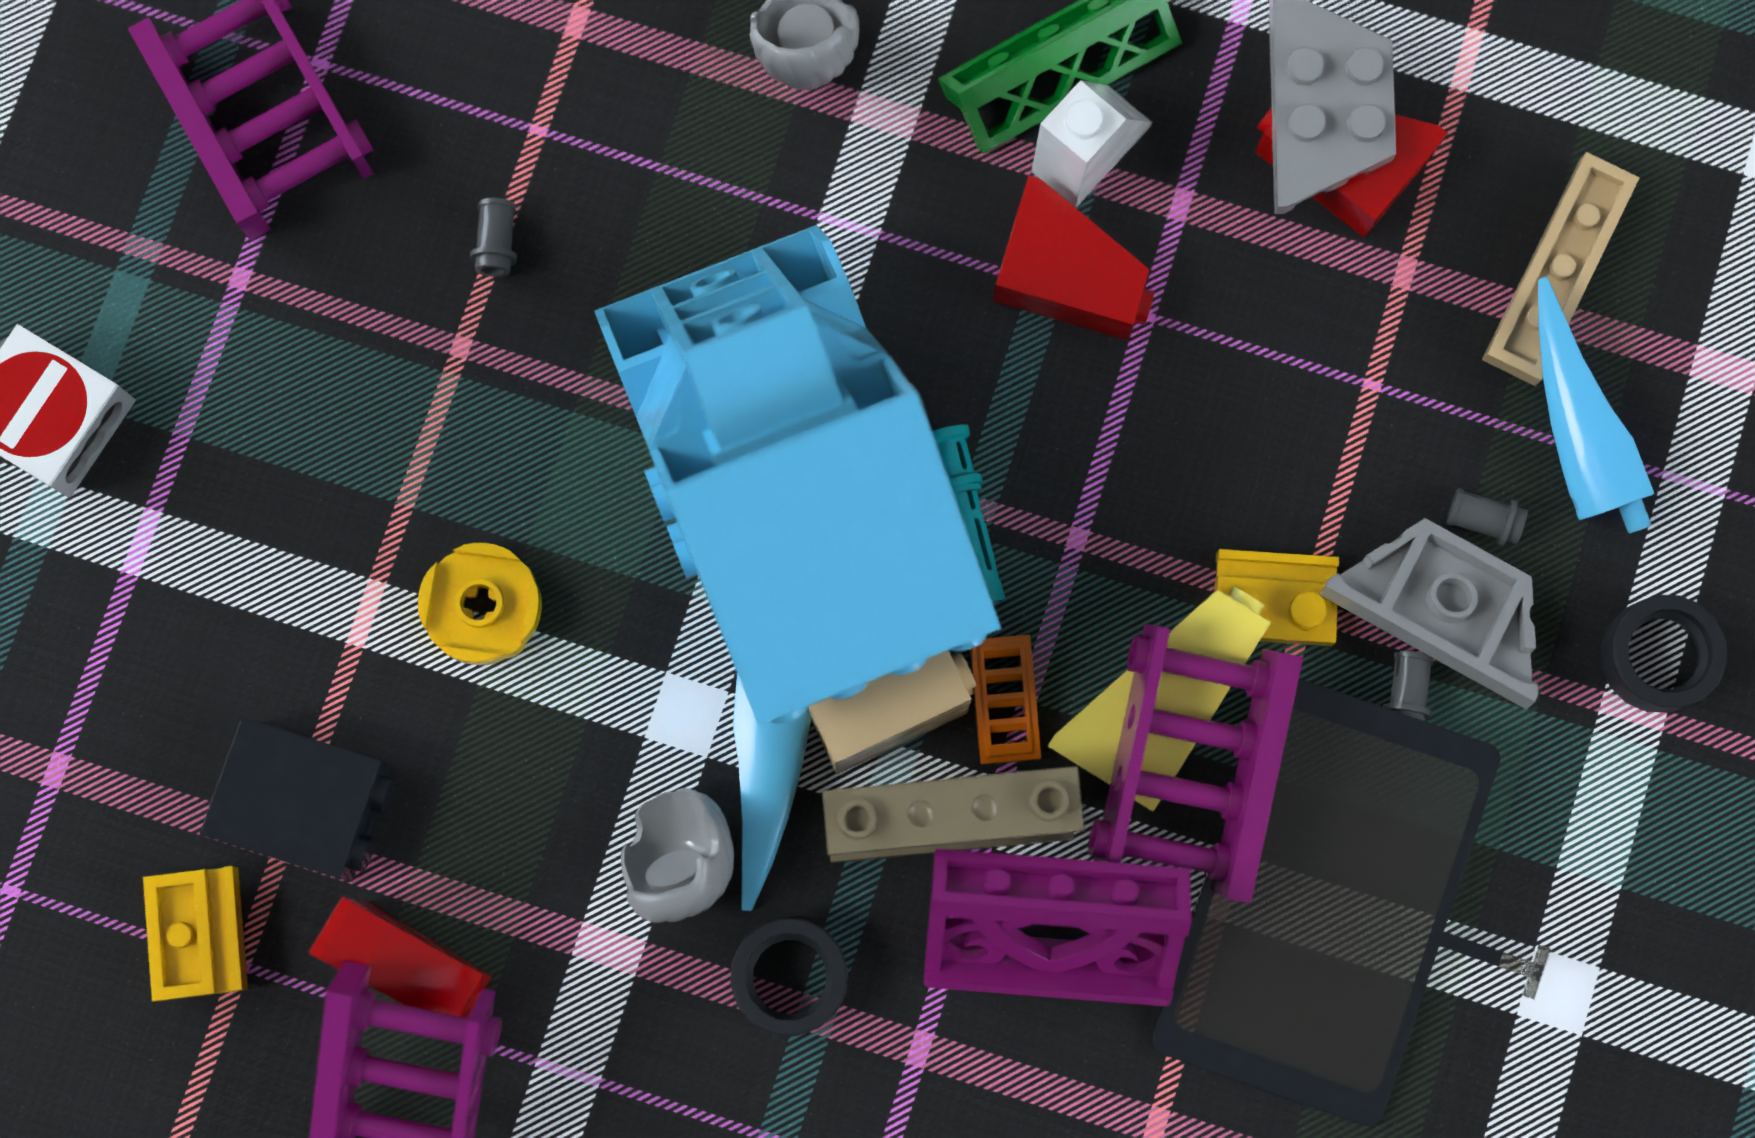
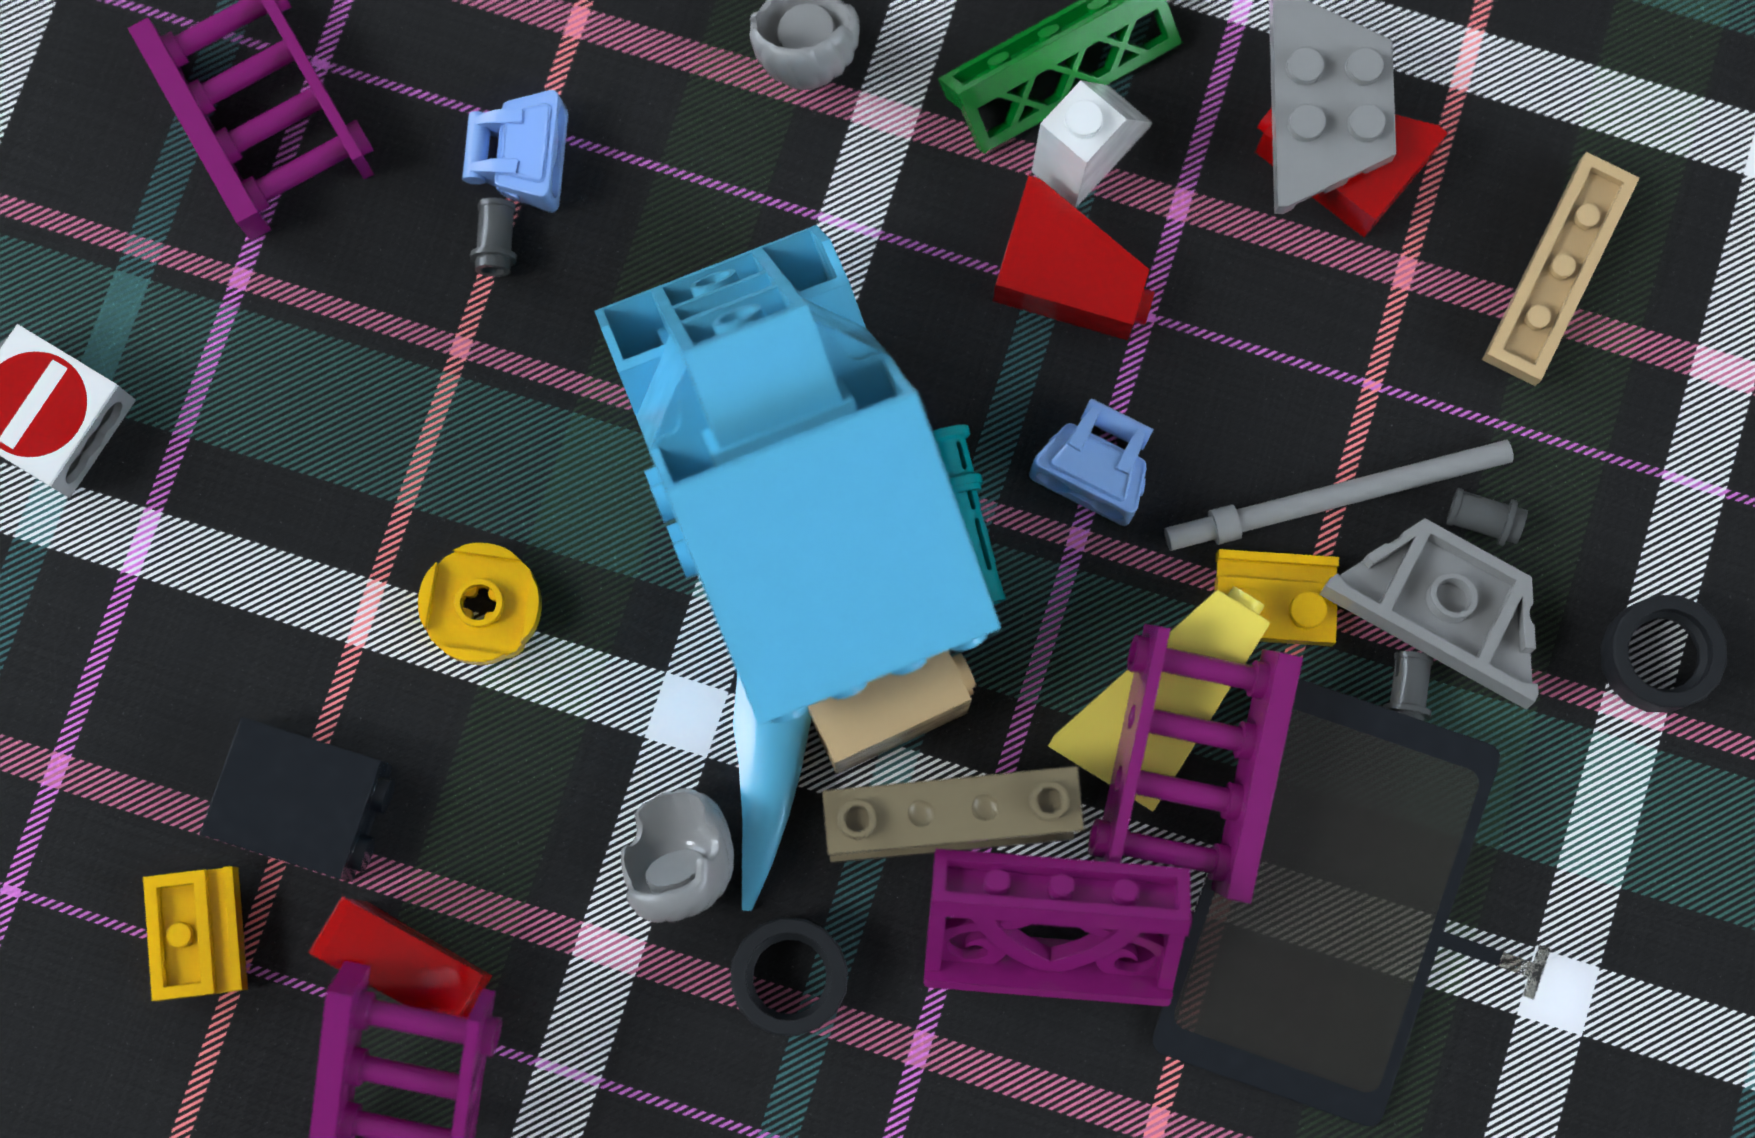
orange slope [969,635,1041,765] -> none
medium azure piece [1538,276,1655,533] -> none
none -> light blue piece [462,90,568,212]
none -> light blue piece [1029,398,1154,526]
none -> light grey bar [1164,440,1514,551]

